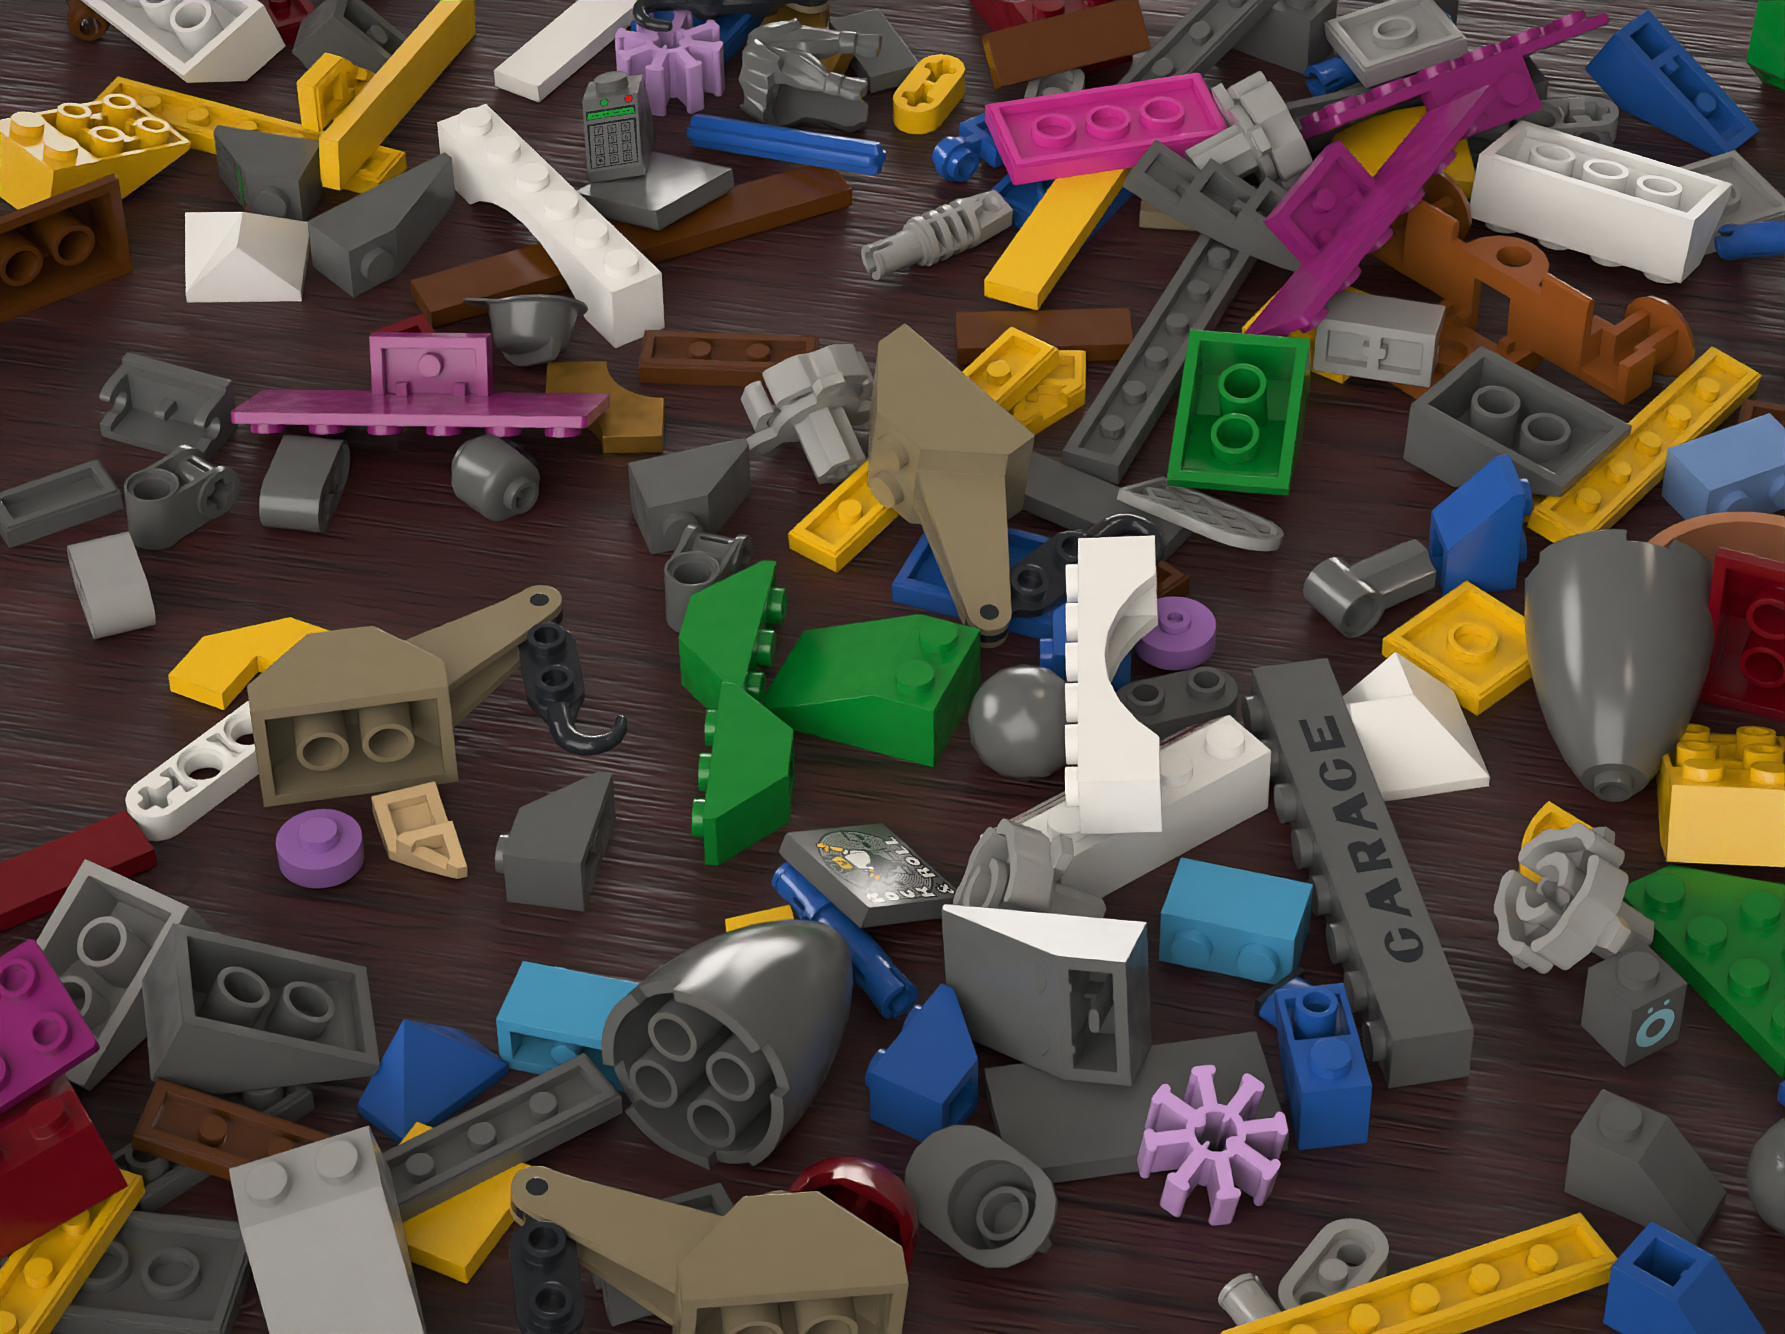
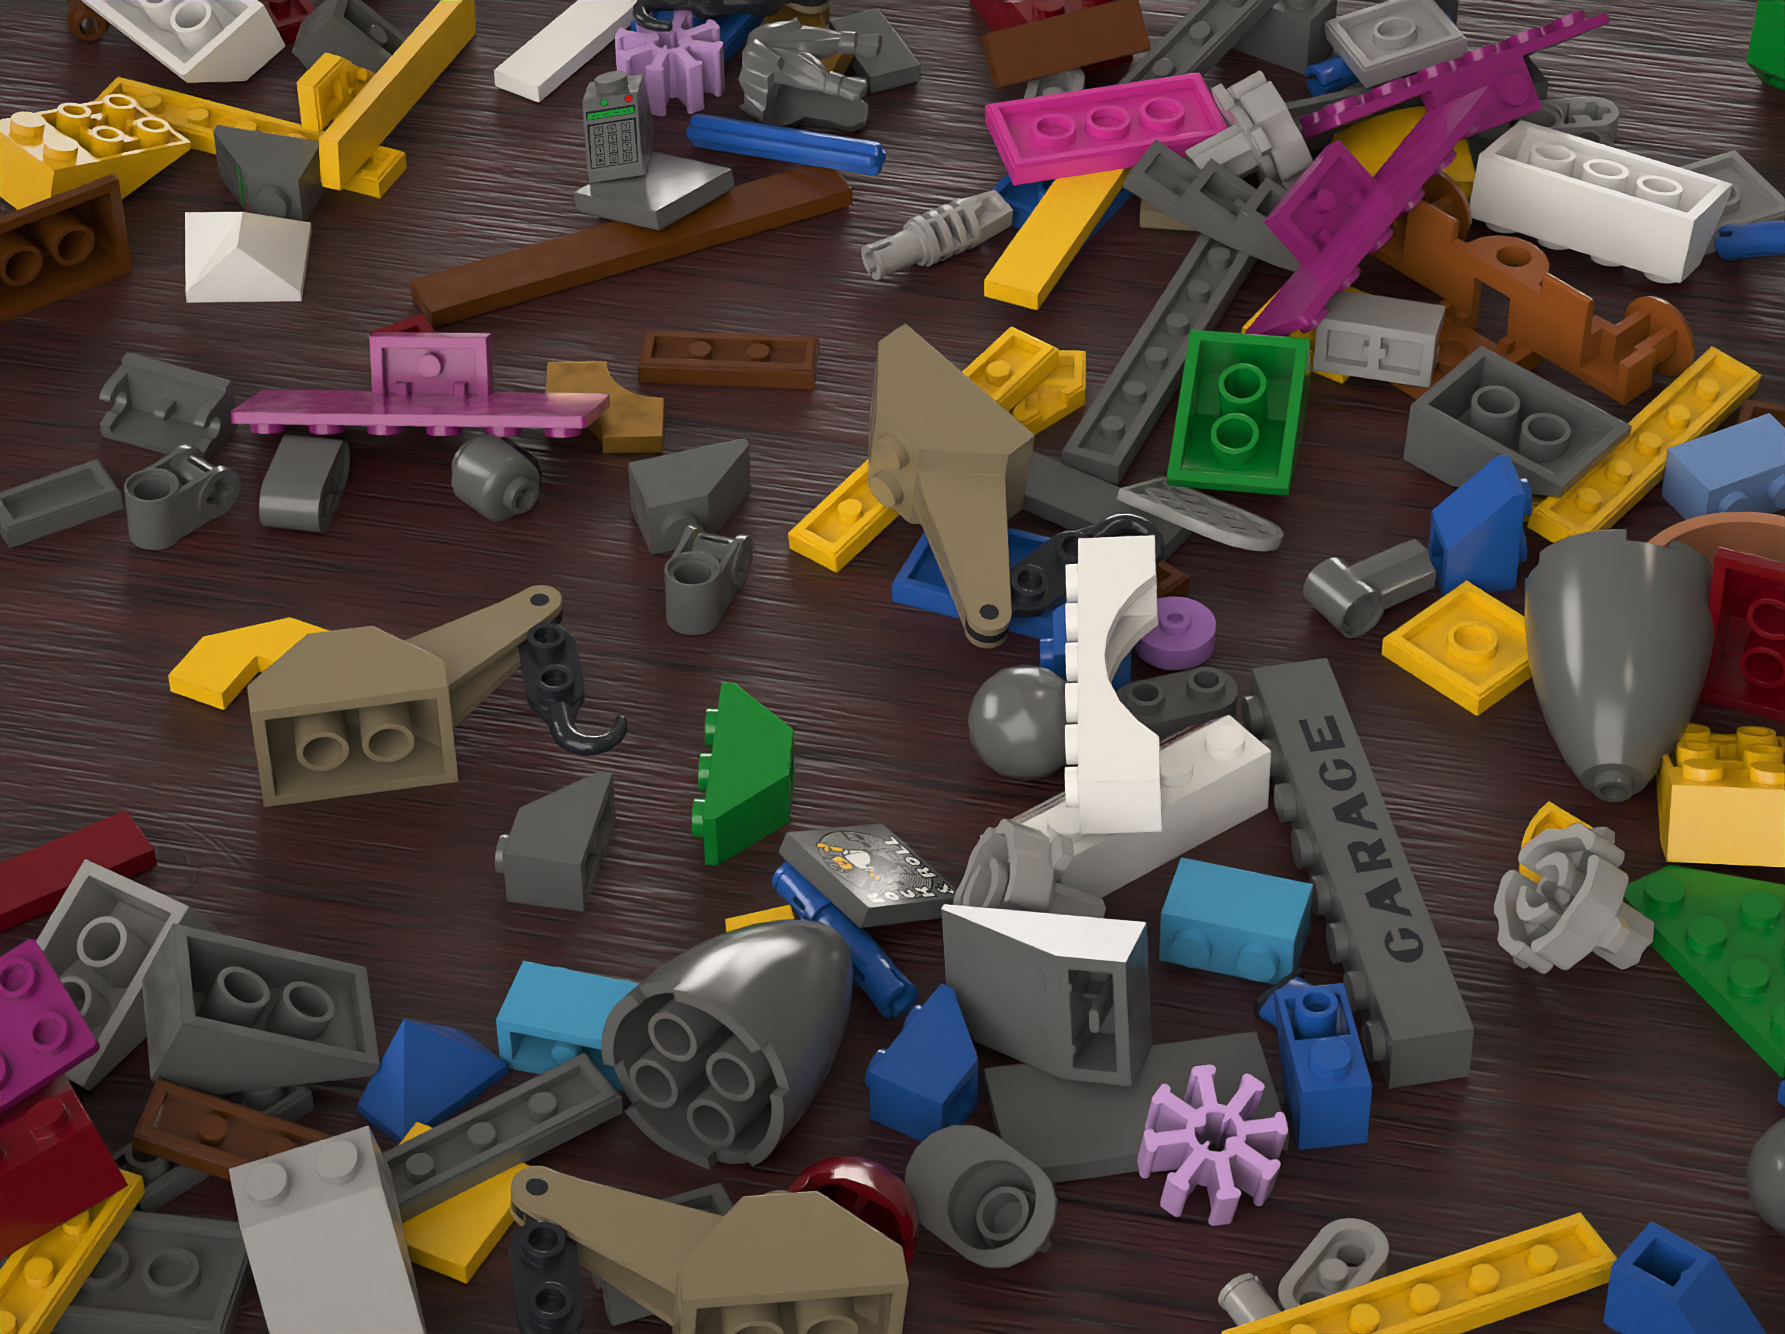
light grey beam [67,531,156,640] -> none
white beam [125,701,259,841] -> none
medium lavender wheel [276,809,365,888] -> none
dark grey slope [307,152,456,298] -> none
tan slope [371,781,468,879] -> none
white arch [437,104,665,348] -> none
dark grey piece [462,294,588,367] -> none
green slope [679,560,788,709] -> none
light grey piece [741,344,874,485] -> none
green slope [762,614,980,768] -> none
yellow beam [893,54,965,135] -> none
blue plate [932,113,1004,182] -> none
reddish brown tile [955,308,1133,365] -> none
white slope [1343,652,1490,802] -> none
dark grey slope [1564,1089,1726,1246] -> none
dark grey brick [1581,941,1687,1068] -> none
blue slope [1584,9,1760,156] -> none

